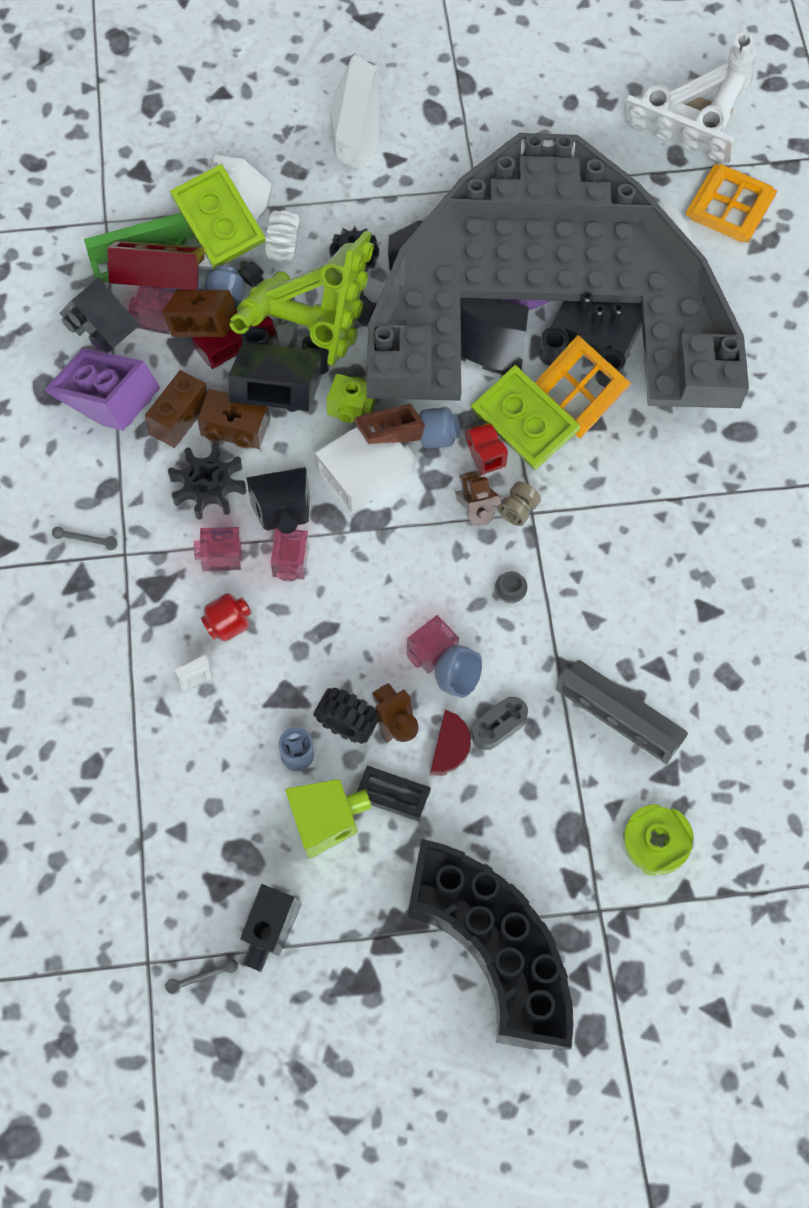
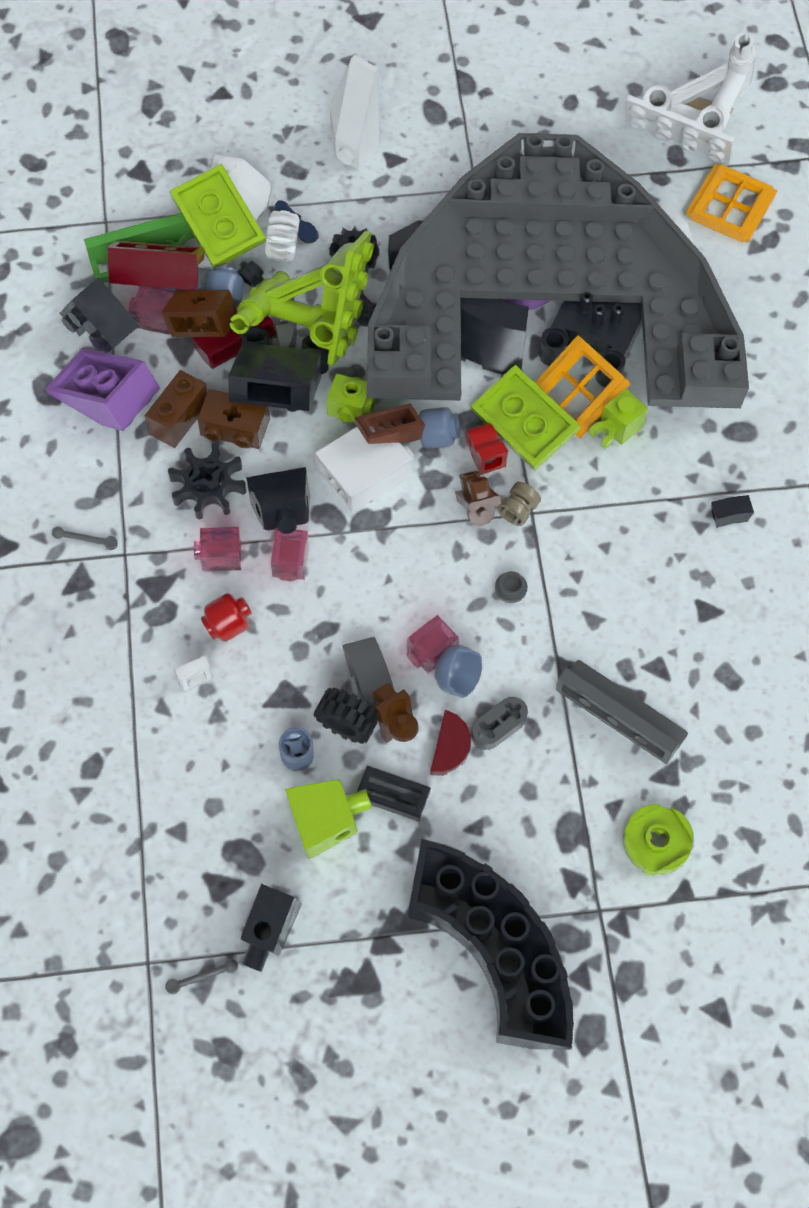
none -> dark blue piece [275,200,319,244]
none -> dark grey slope [342,636,394,706]
none -> lime brick [589,389,648,449]
none -> black piece [711,495,754,528]

